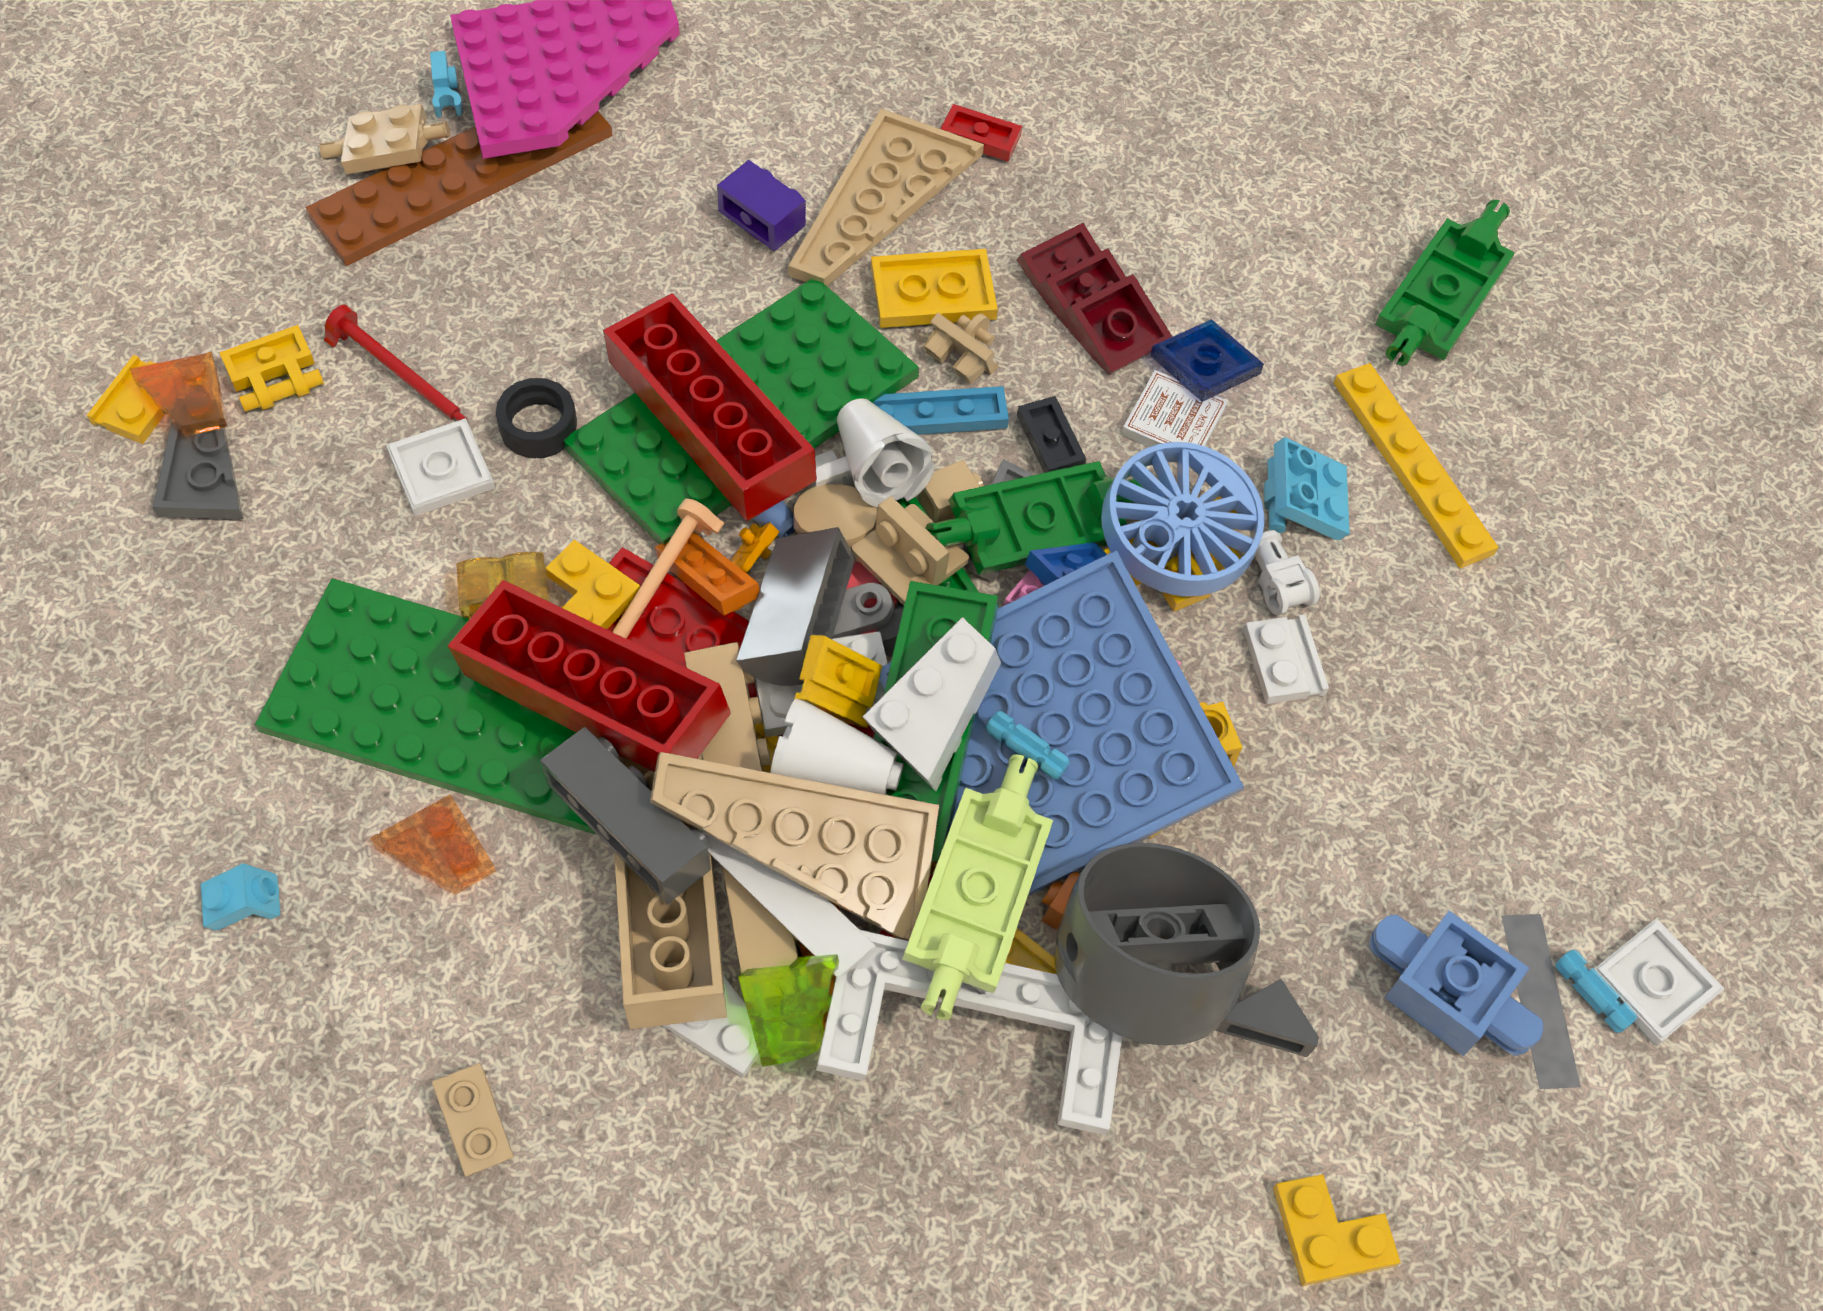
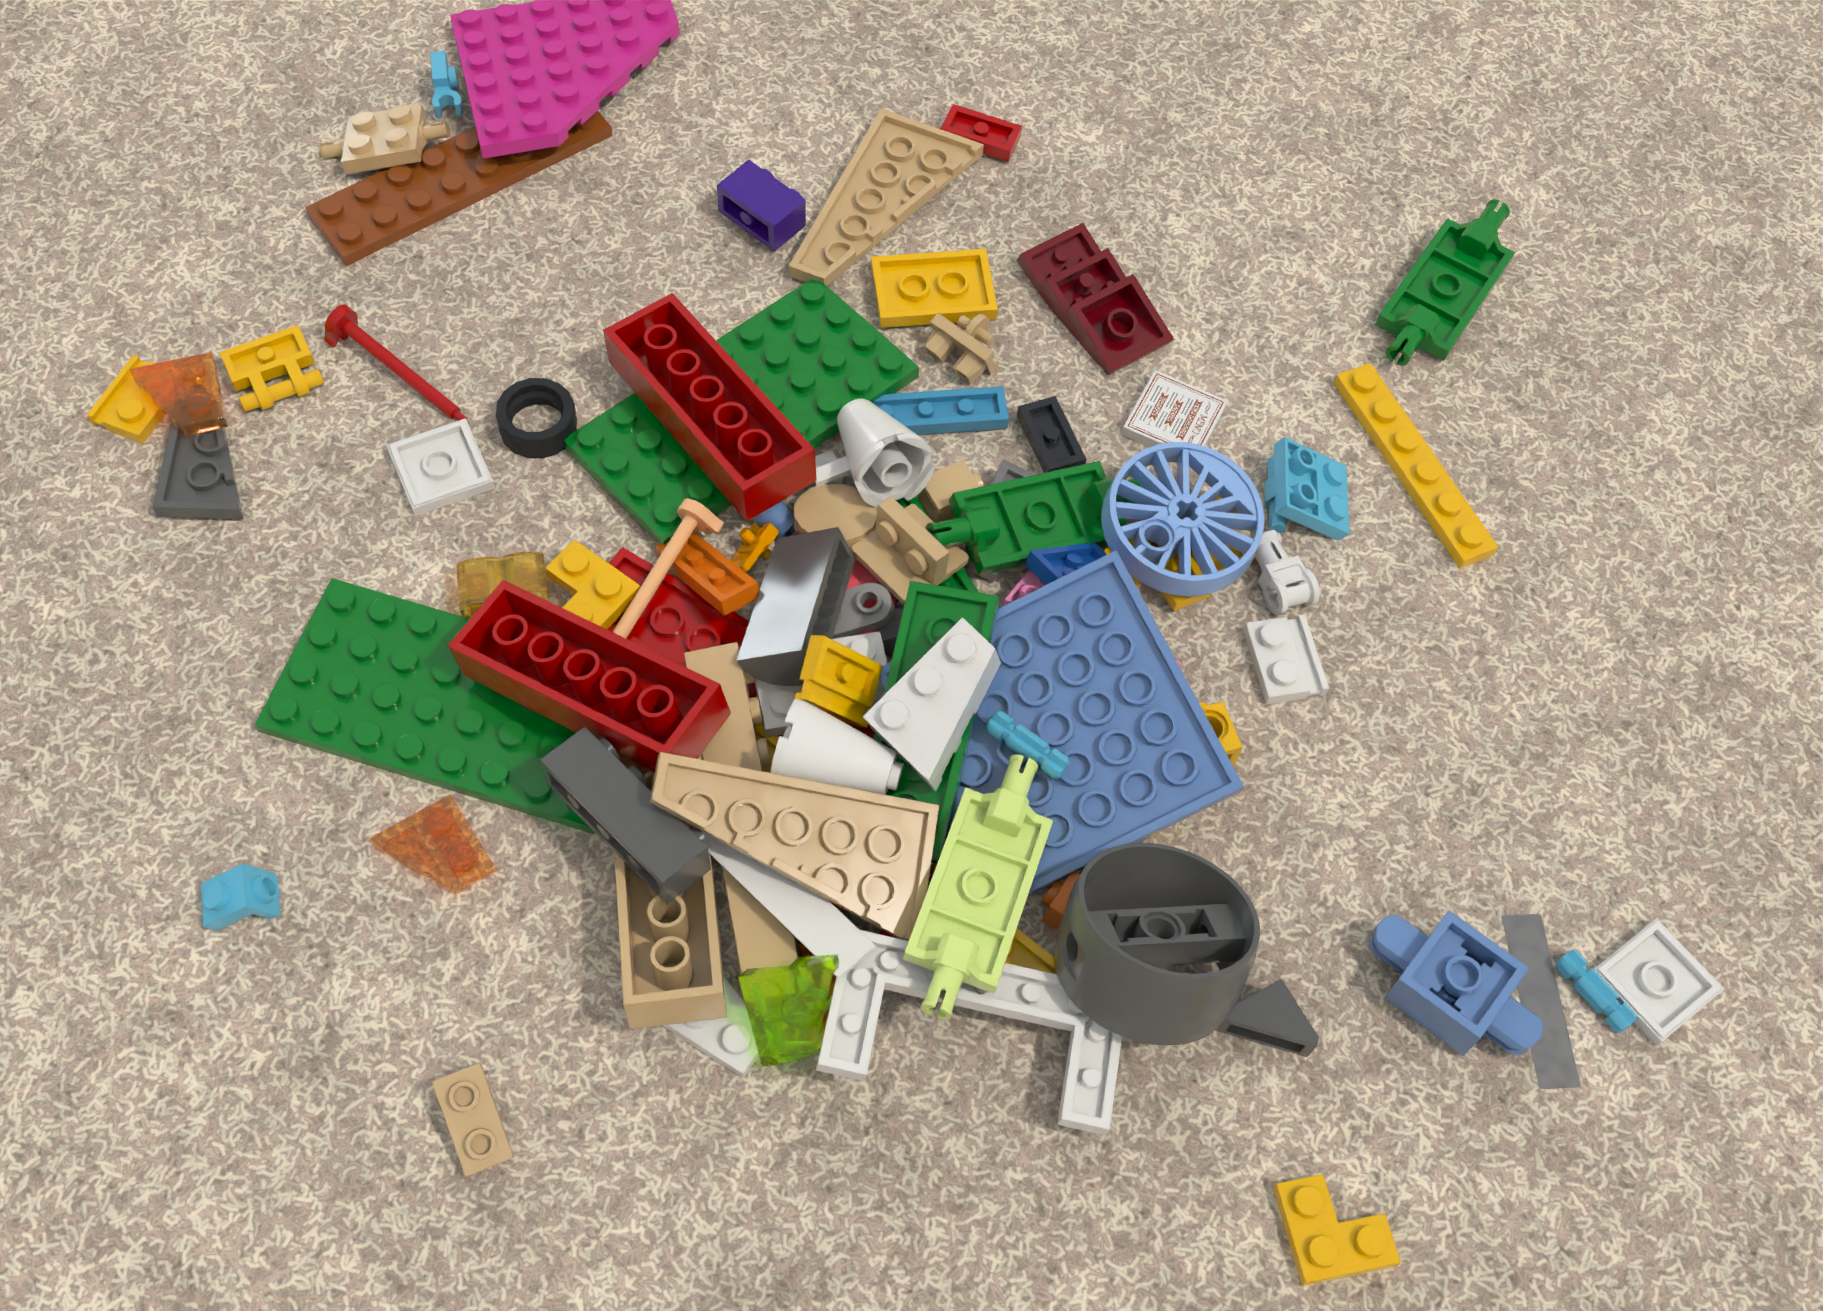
clear blue plate [1151,319,1264,402] -> none

